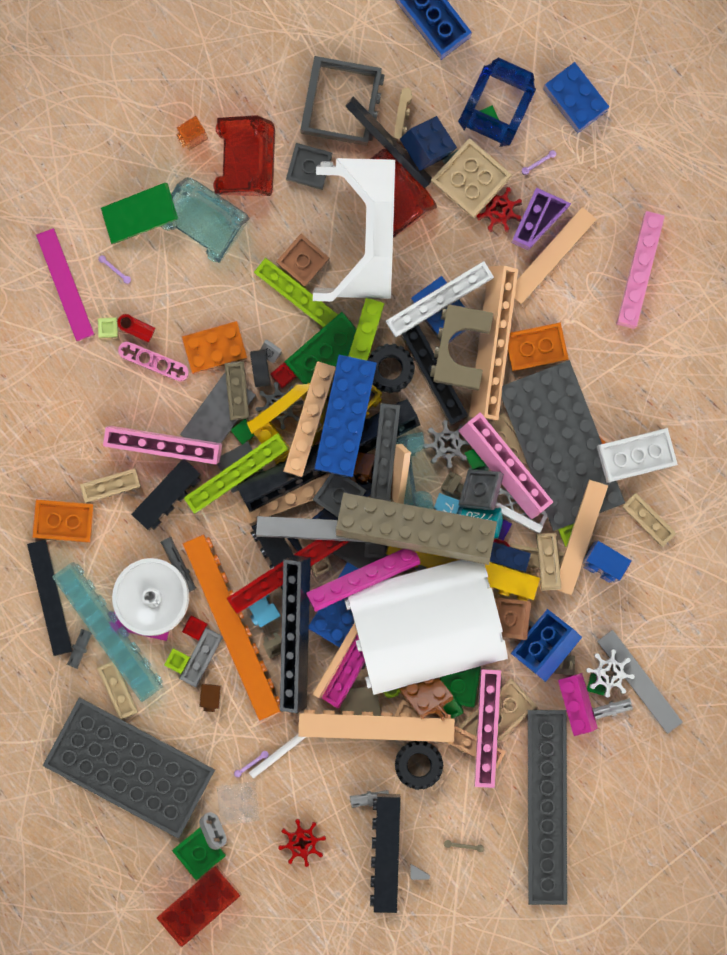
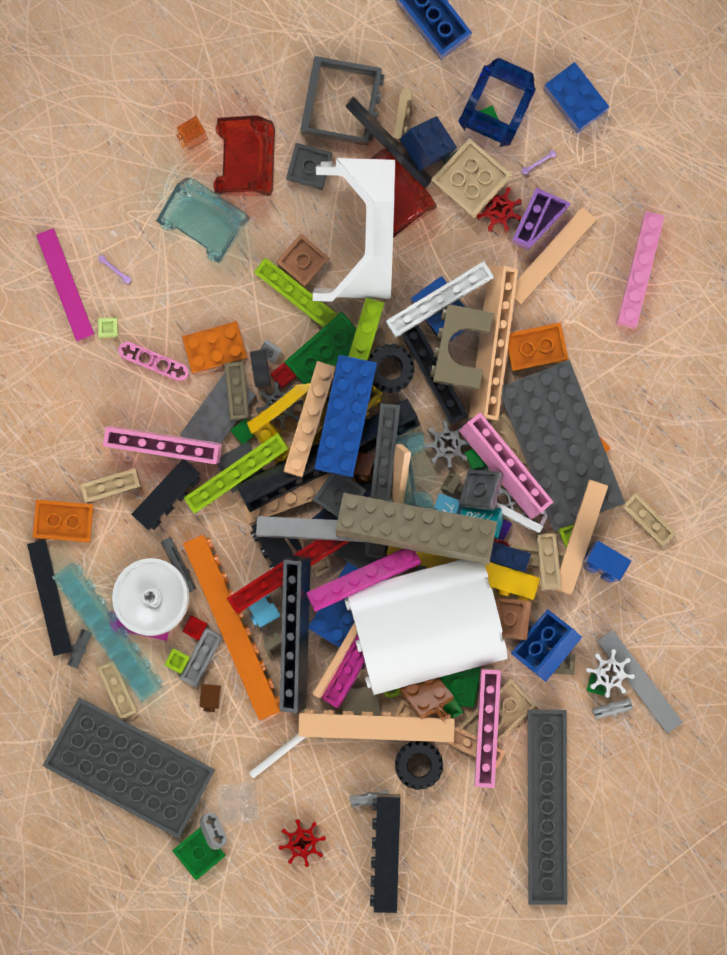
green tile [101,183,178,244] -> none
red piece [117,314,156,343] -> none
clear red brick [156,864,242,948] -> none
lavender hinge [234,751,269,777] -> none
light grey slope [410,864,430,880] -> none
dark tan hinge [444,840,484,852] -> none
dark pink brick [558,673,598,736] -> none
white tile [597,428,678,483] -> none

